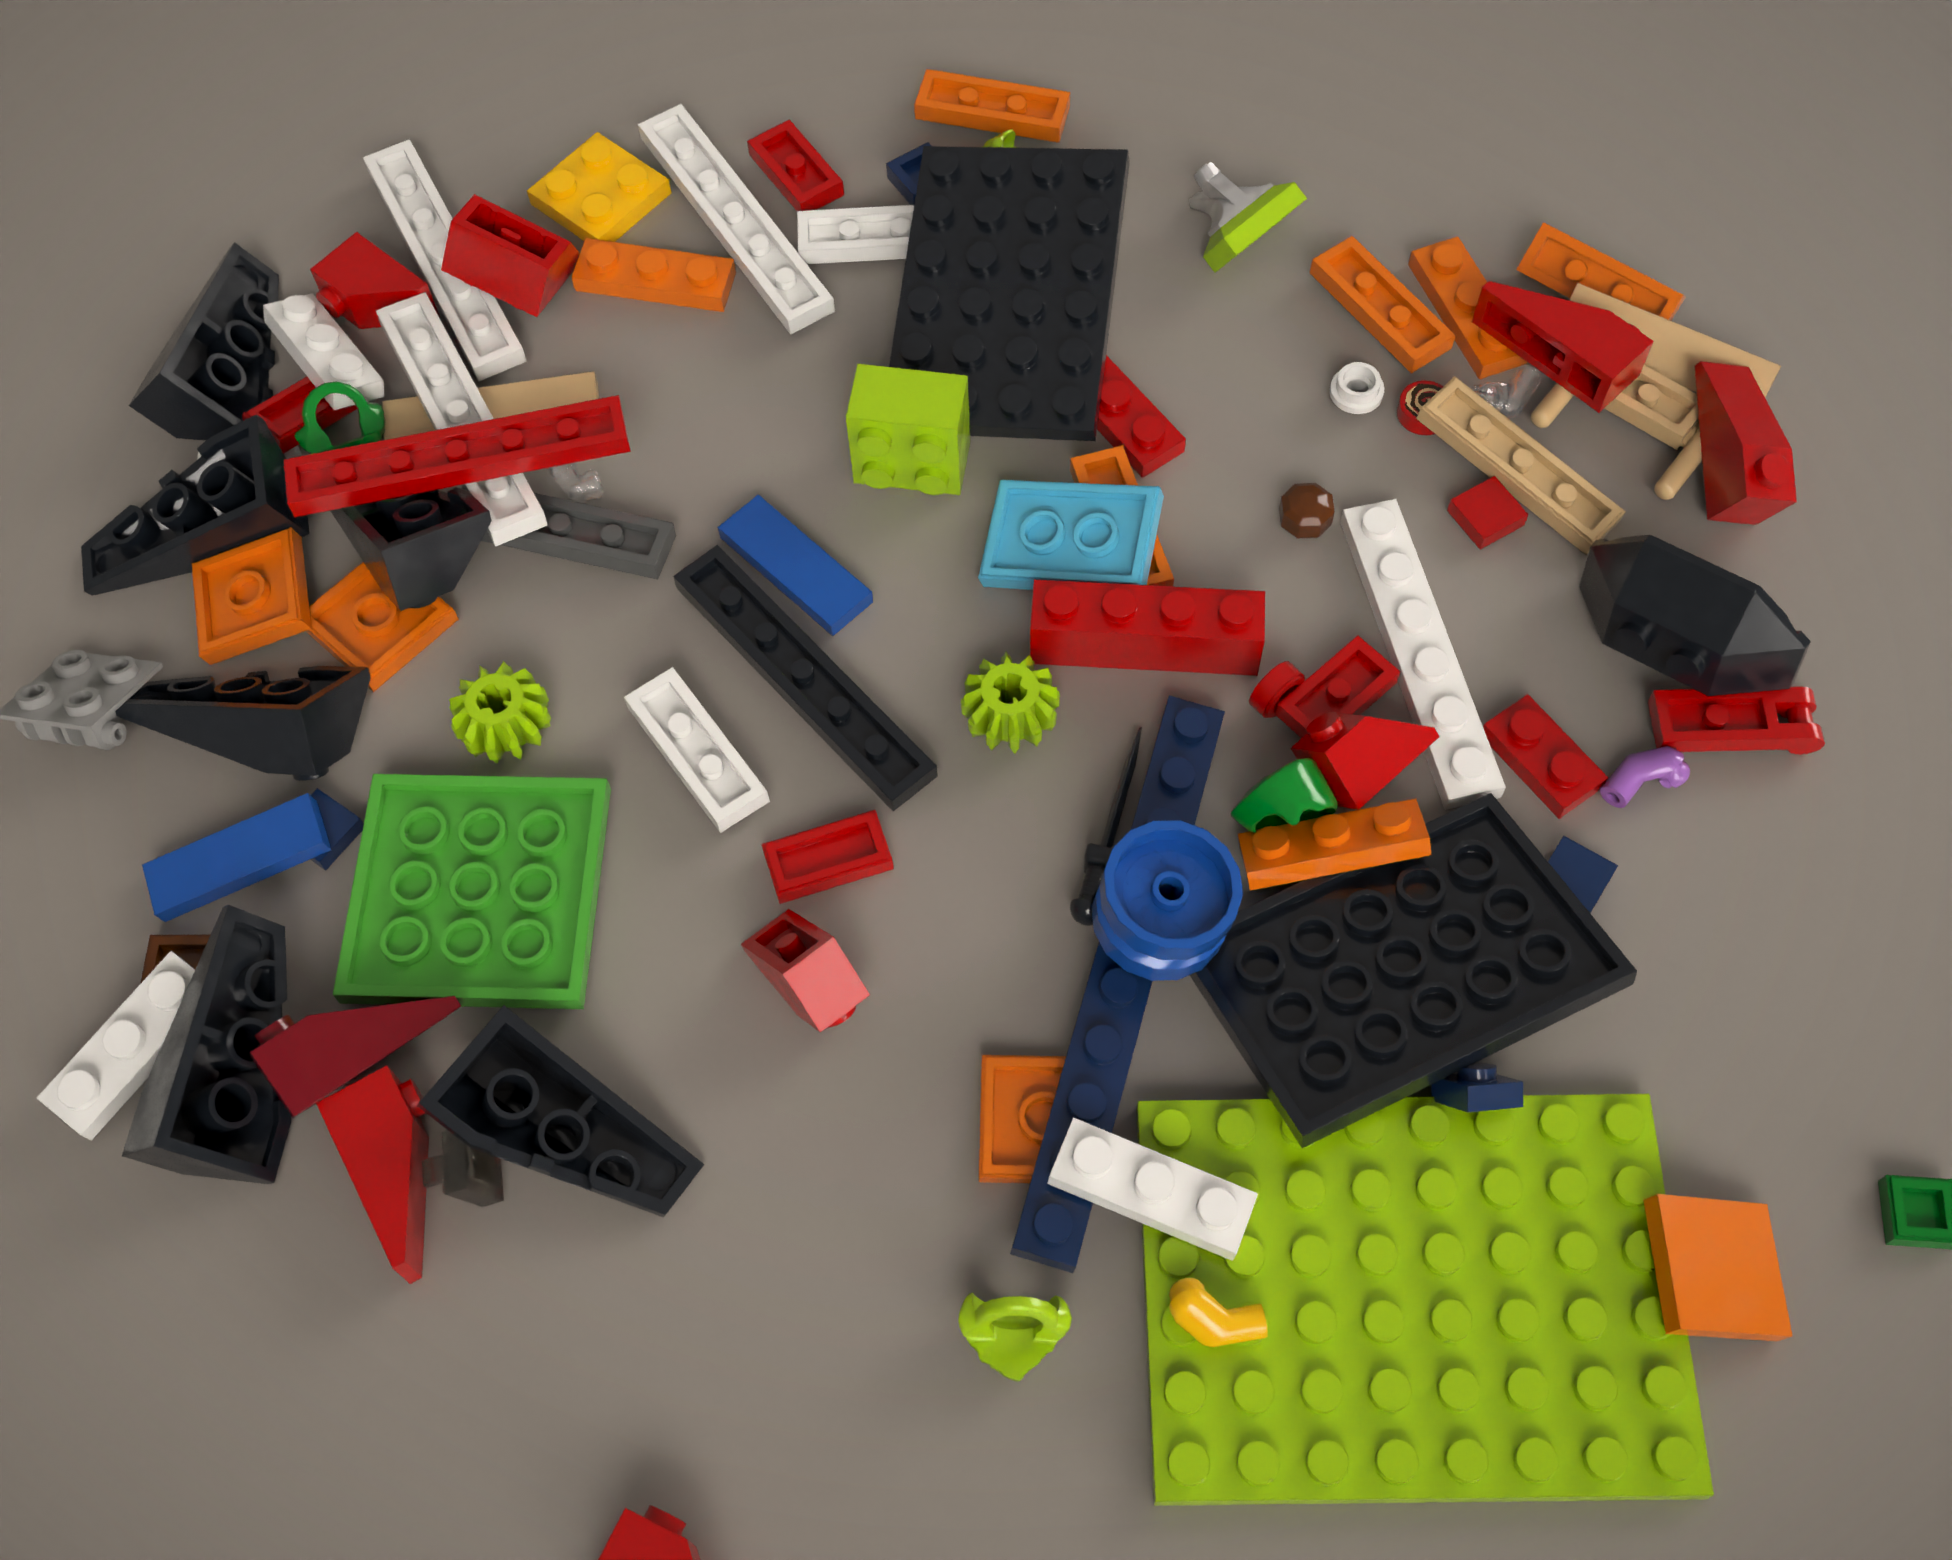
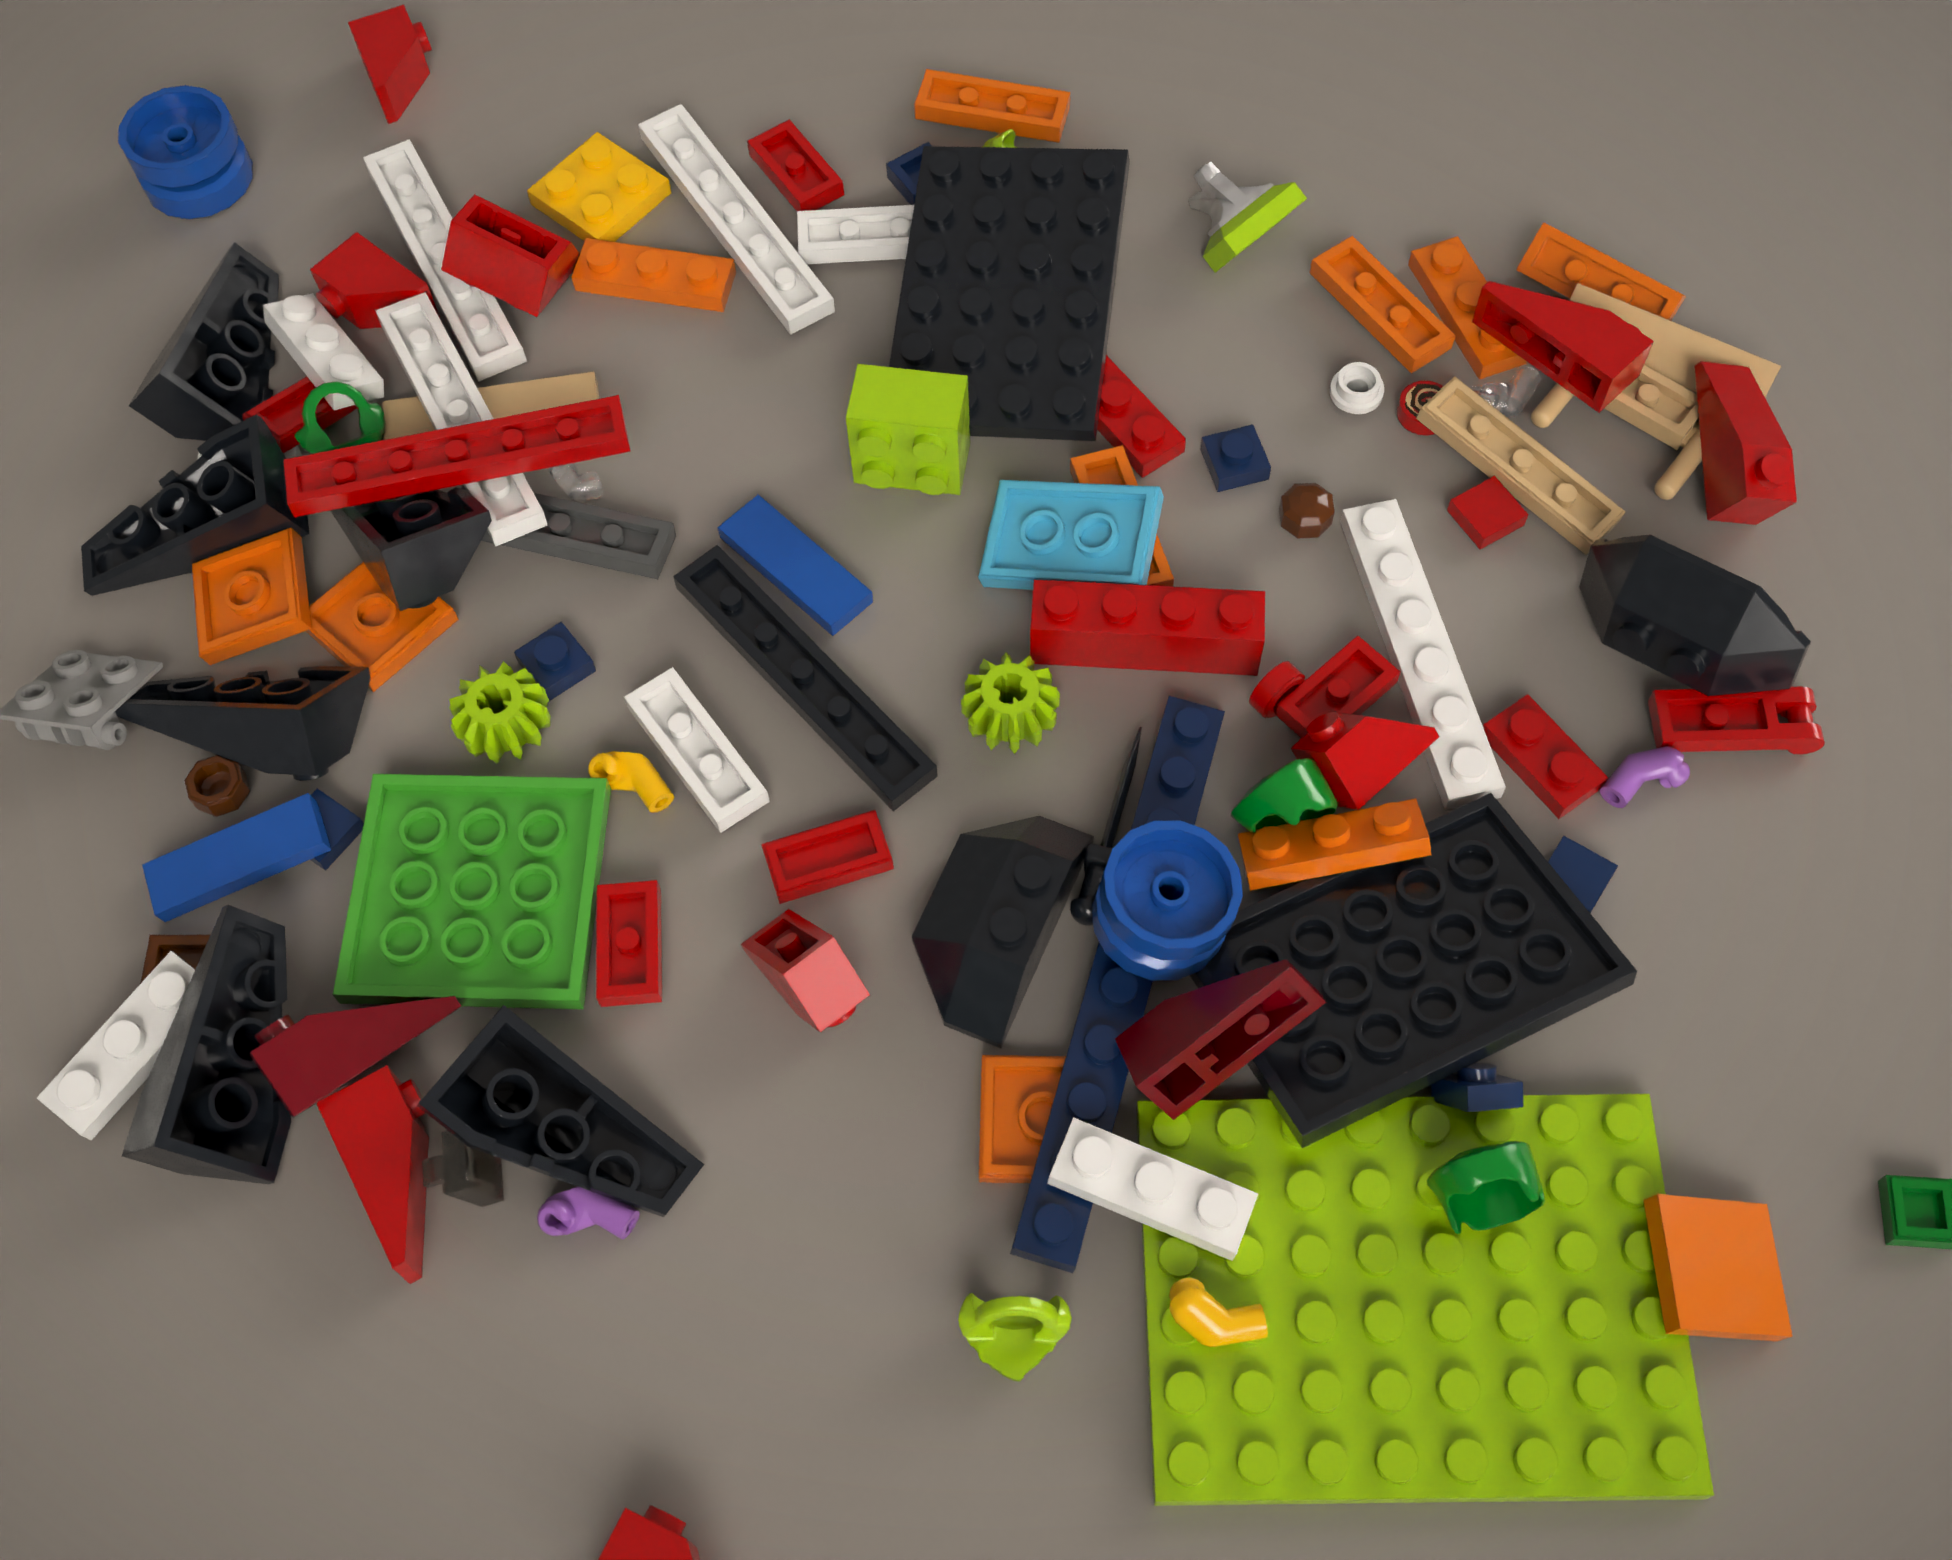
none -> blue wheel [118,85,253,219]
none -> reddish brown tile [184,755,250,817]
none -> red slope [348,4,432,124]
none -> dark blue plate [514,621,596,701]
none -> medium lavender arm [537,1186,640,1240]
none -> yellow arm [588,751,674,813]
none -> red plate [596,880,662,1007]
none -> black wedge [911,816,1094,1048]
none -> dark red slope [1115,959,1326,1120]
none -> dark blue plate [1200,424,1271,492]
none -> green hair [1427,1141,1545,1234]

